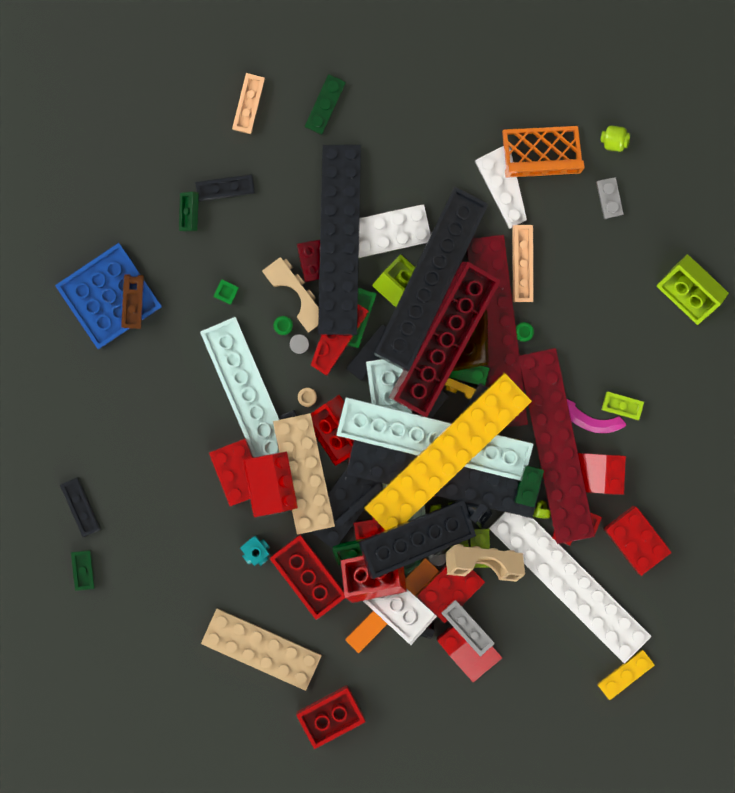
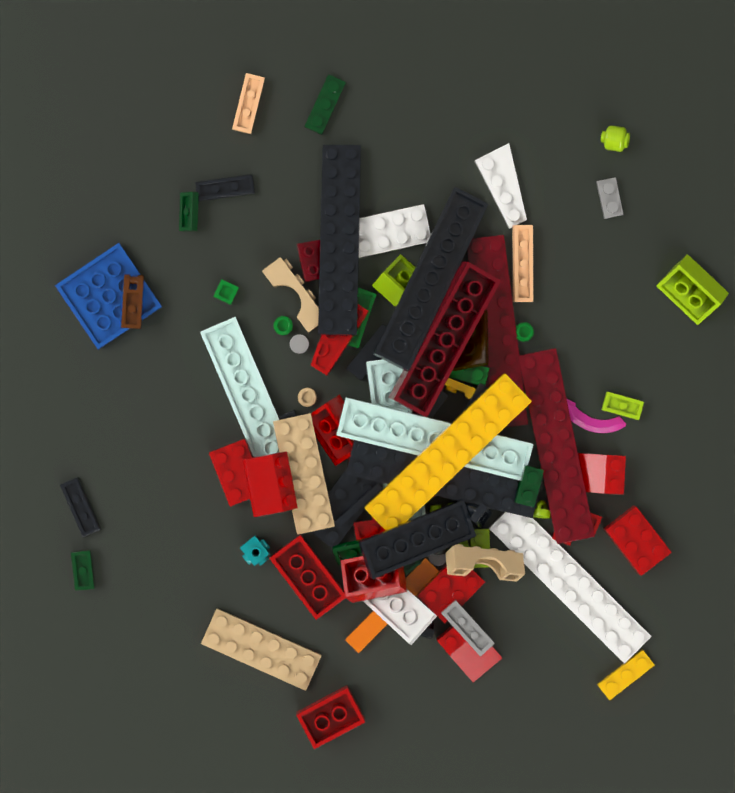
orange fence [502,126,584,178] -> none

